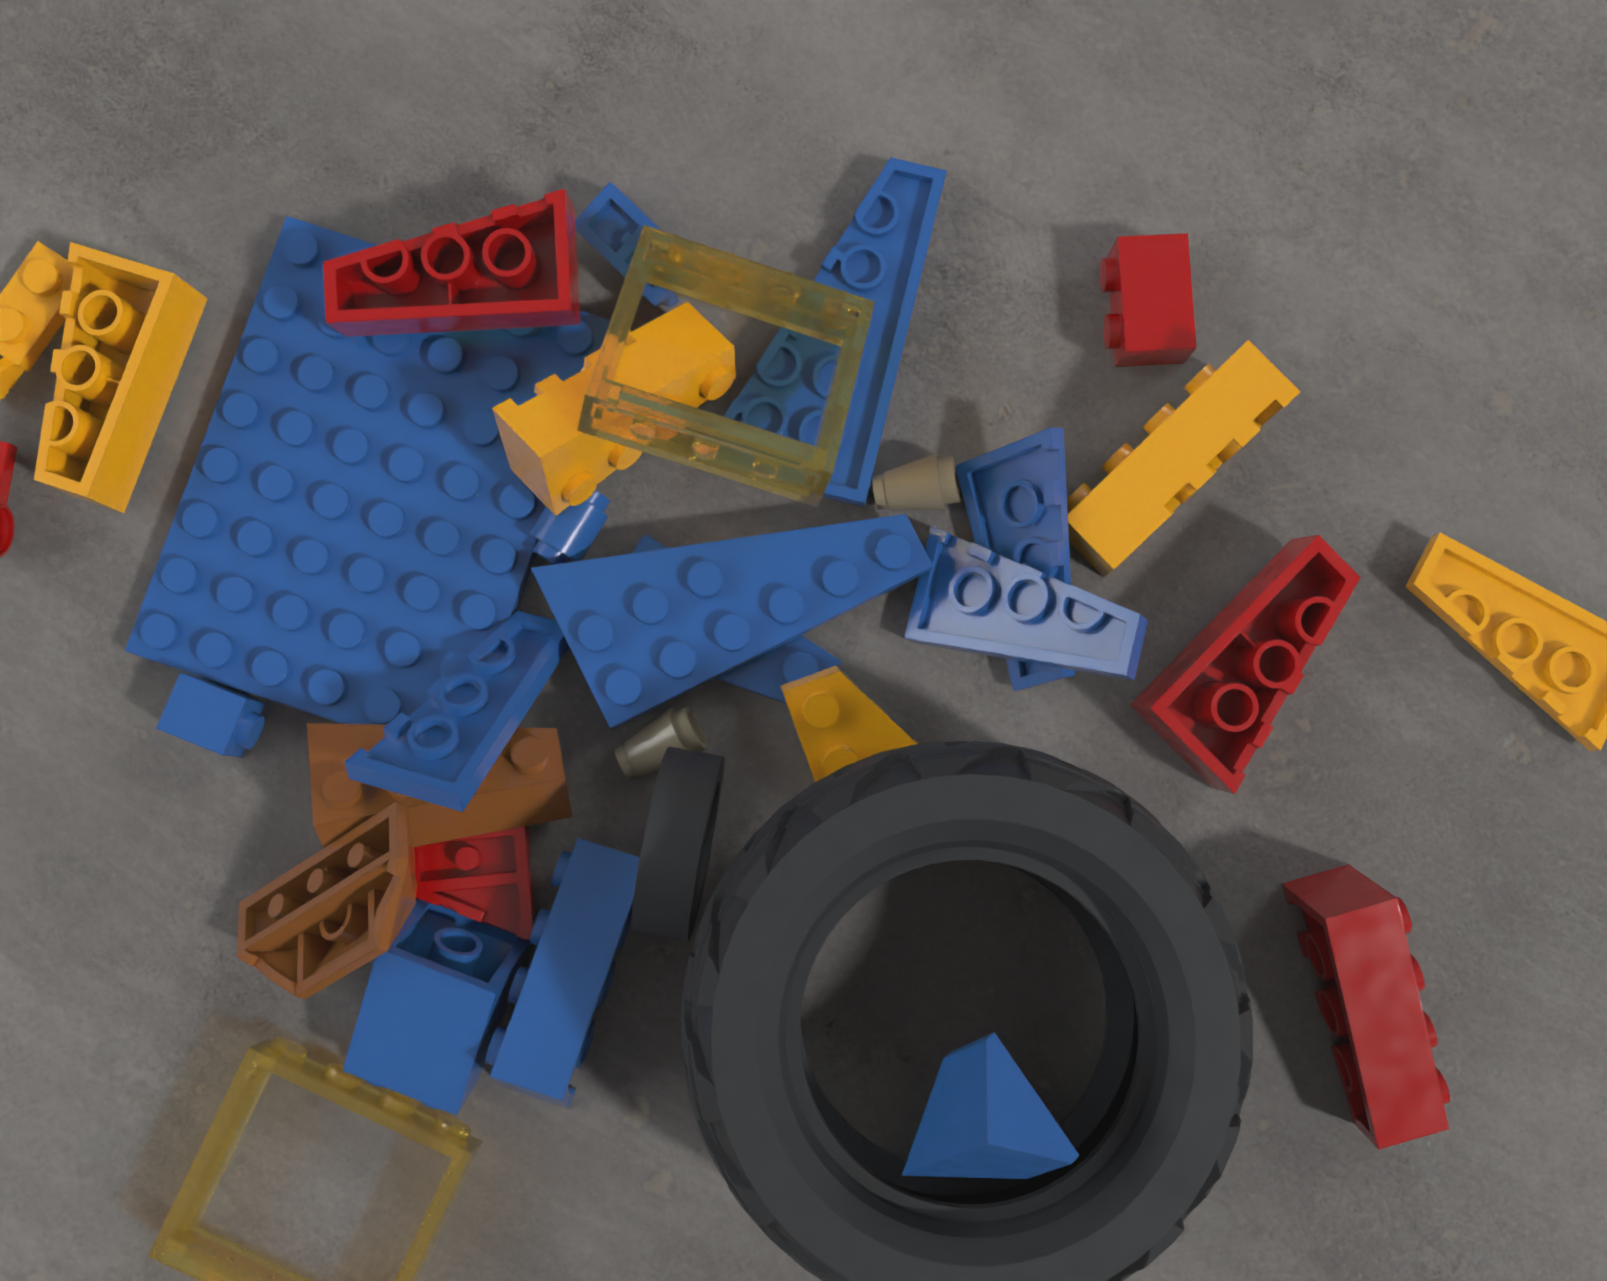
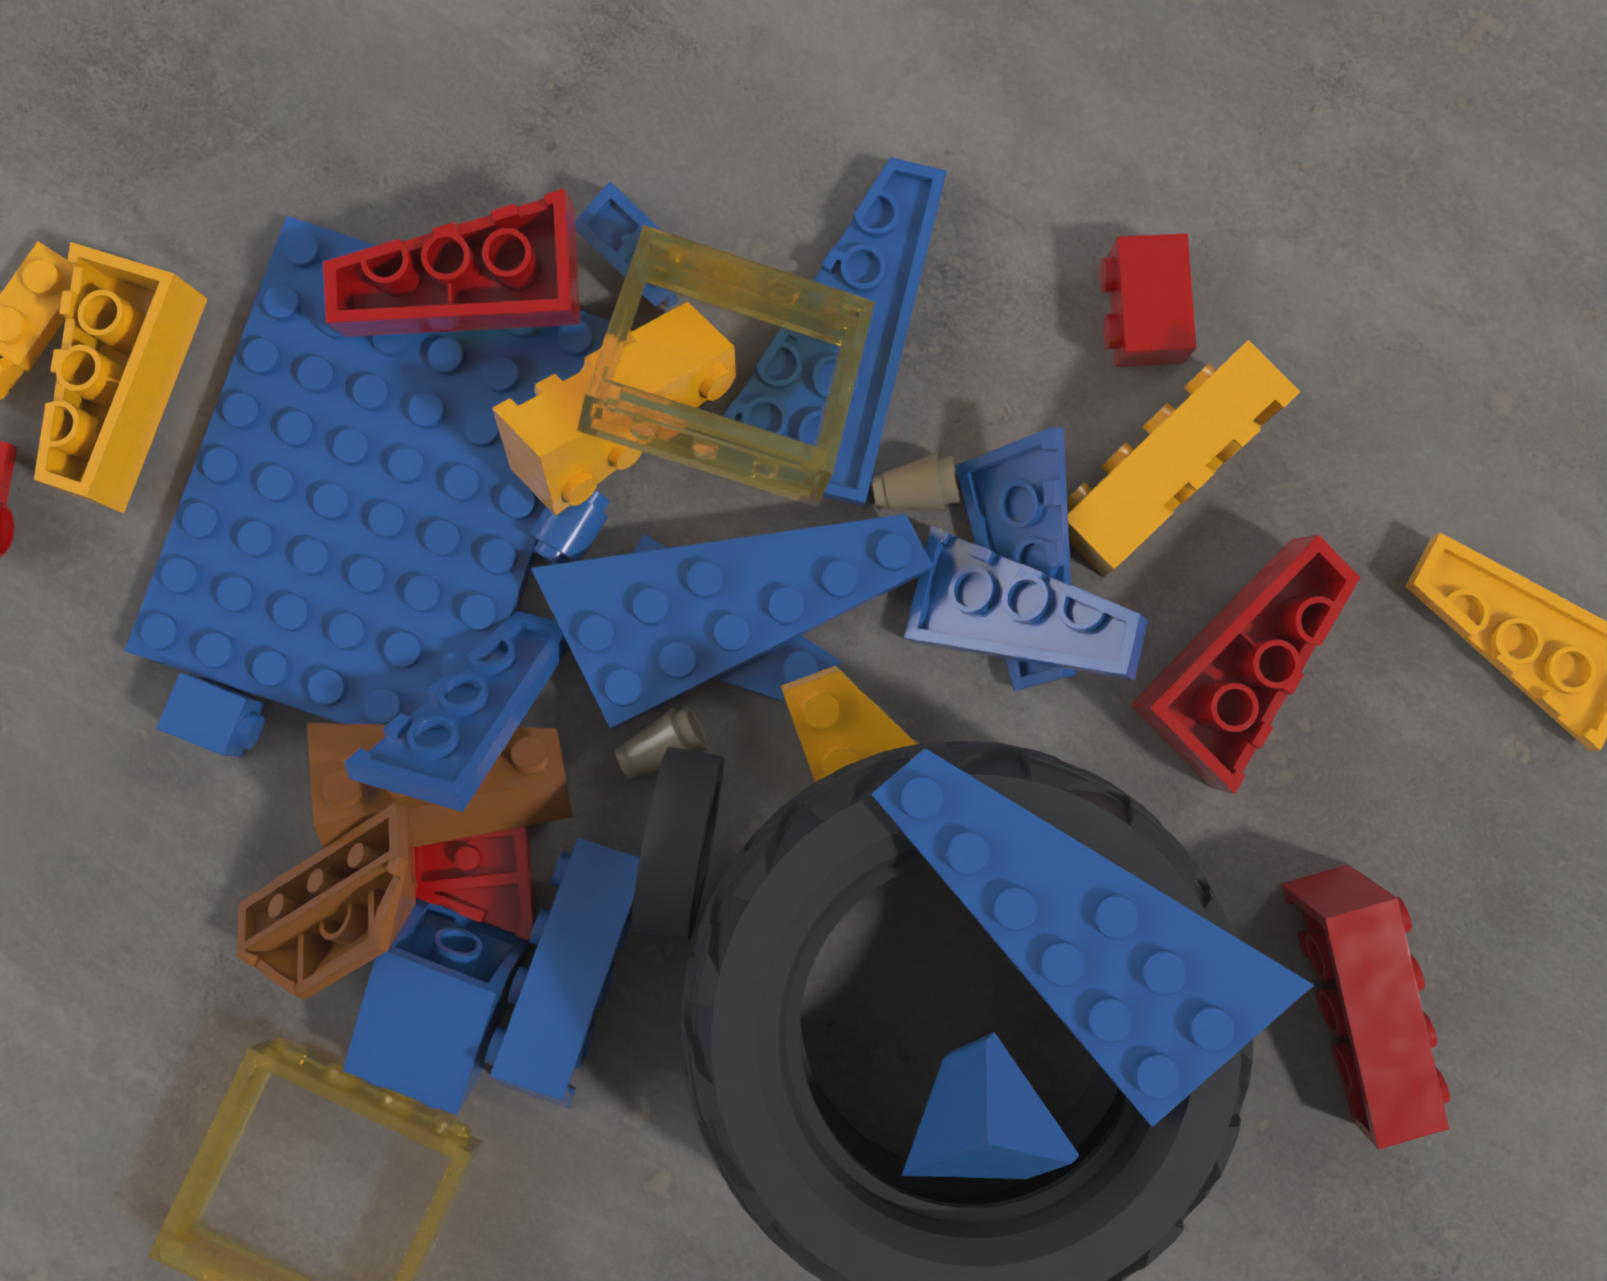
none -> blue wing [871,748,1314,1127]

